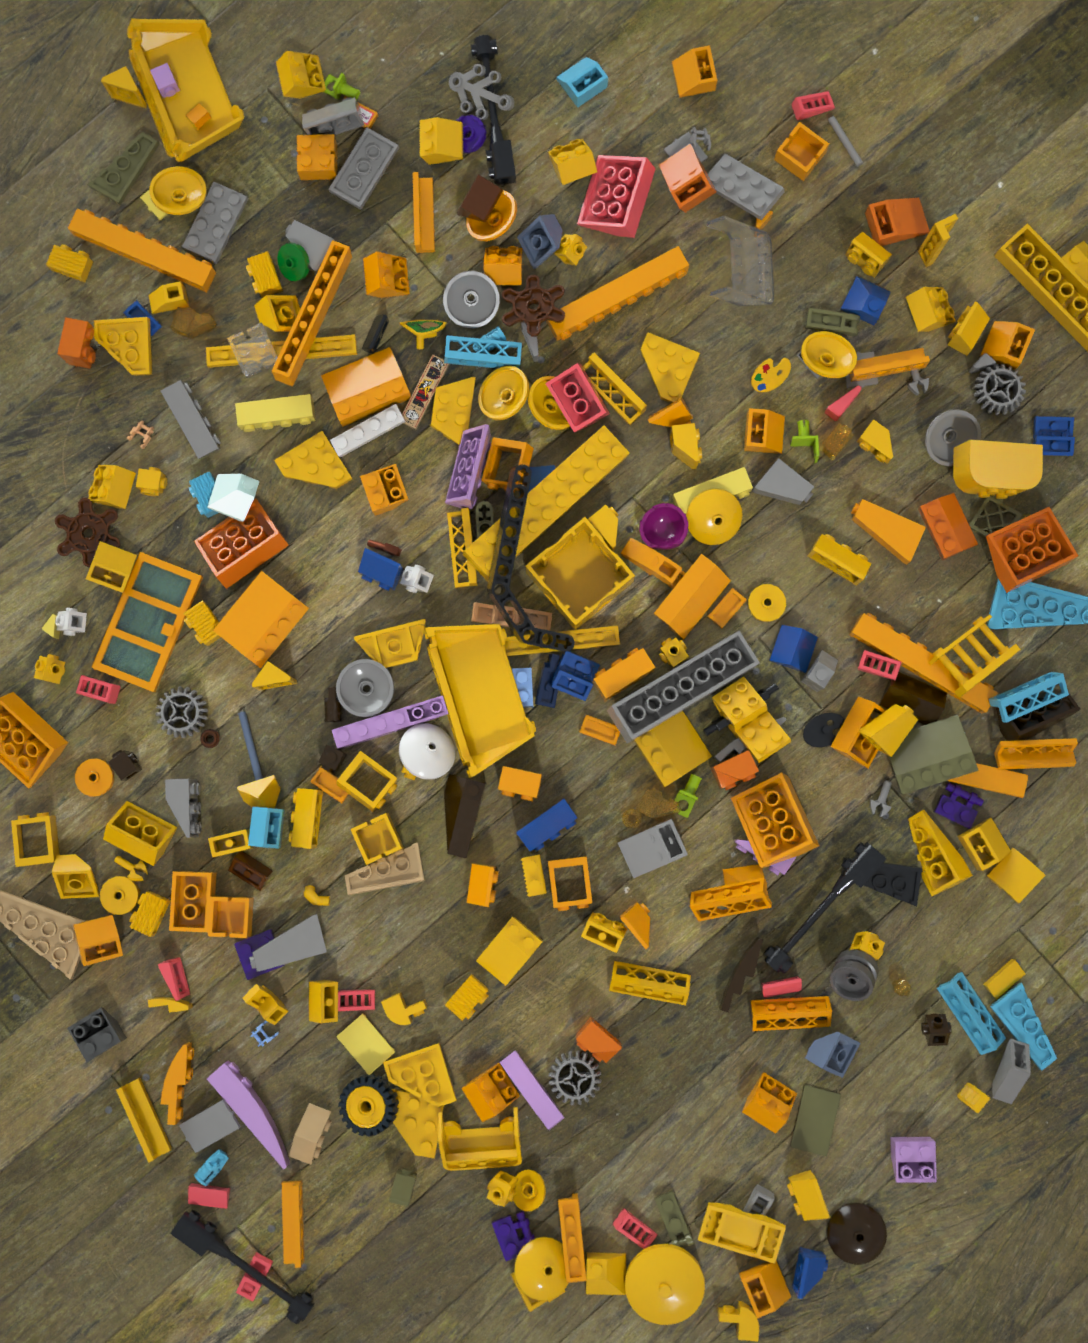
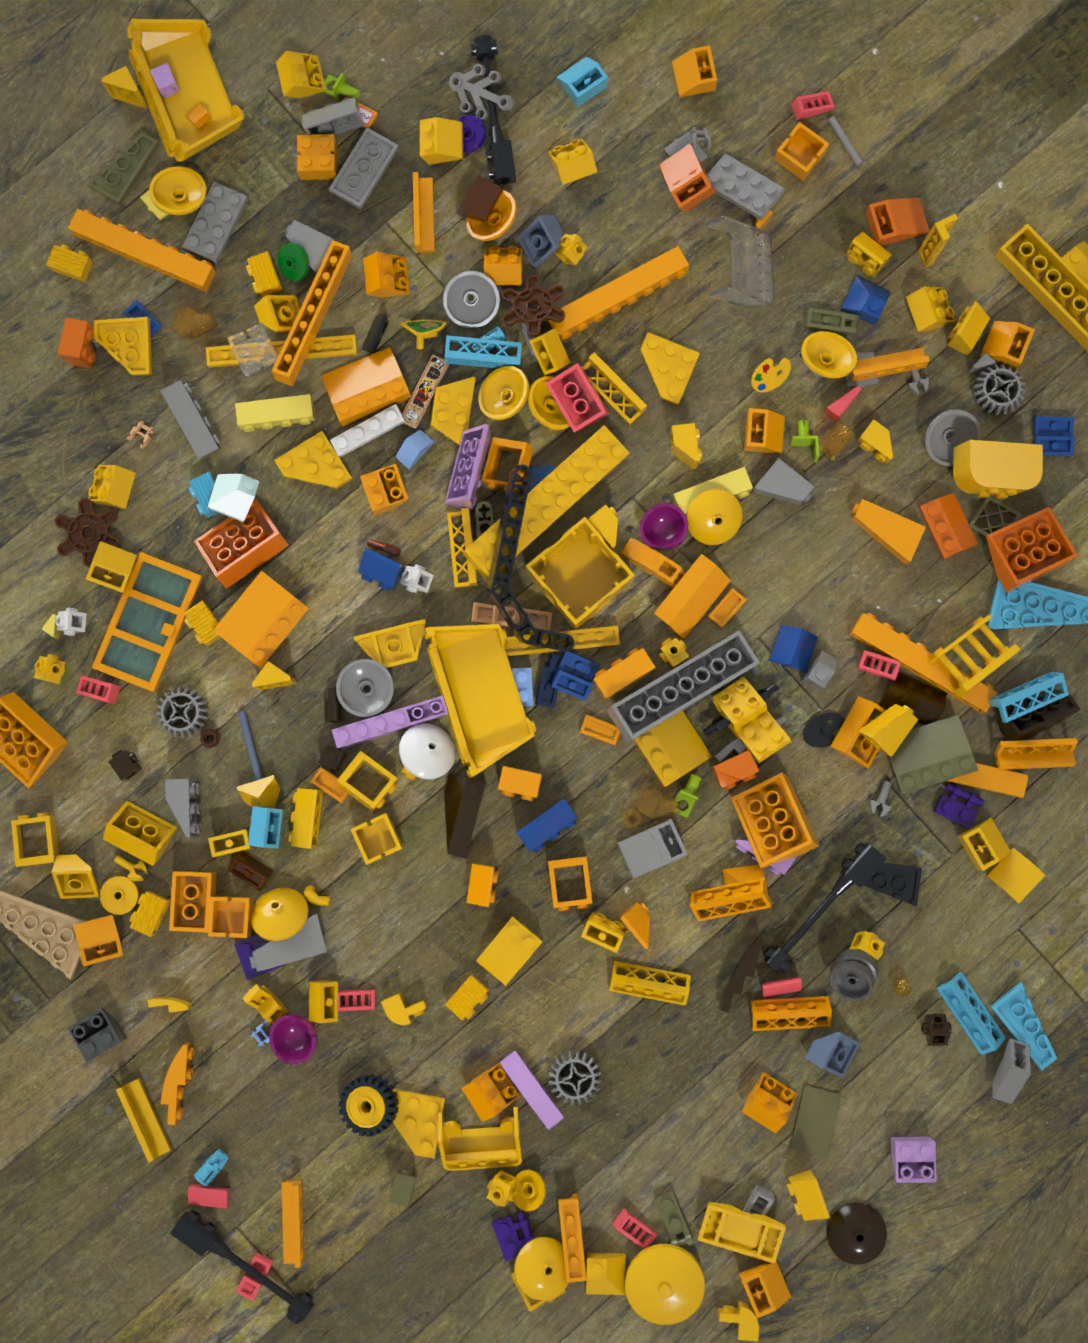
light orange plate [75,759,114,797] -> none
yellow brick [136,467,167,496] -> none
yellow slope [149,281,189,314] -> none
coral slope [158,957,190,1001] -> none
light grey piece [179,1099,241,1153] -> none
lavender slope [207,1060,290,1169] -> none
tan brick [289,1103,332,1165] -> none
light yellow piece [336,1013,396,1075] -> none
tan wing [345,842,425,896] -> none
yellow plate [383,1043,457,1107] -> none
yellow brick [521,854,547,897] -> none
orange slope [576,1017,622,1063] -> none
coral slope [577,155,656,238] -> none
light orange slope [648,397,693,427] -> none
yellow plate [748,584,786,622] -> none
blue slope [792,1247,828,1299] -> none
yellow slope [808,534,872,586] -> none
yellow wedge [908,810,973,896] -> none
yellow slope [957,1082,990,1113] -> none
yellow slope [983,959,1025,1000] -> none
none -> yellow dish [250,888,309,941]
none -> magenta cylinder [269,1014,318,1064]
none -> light blue slope [395,430,434,470]
none -> yellow brick [529,328,571,375]

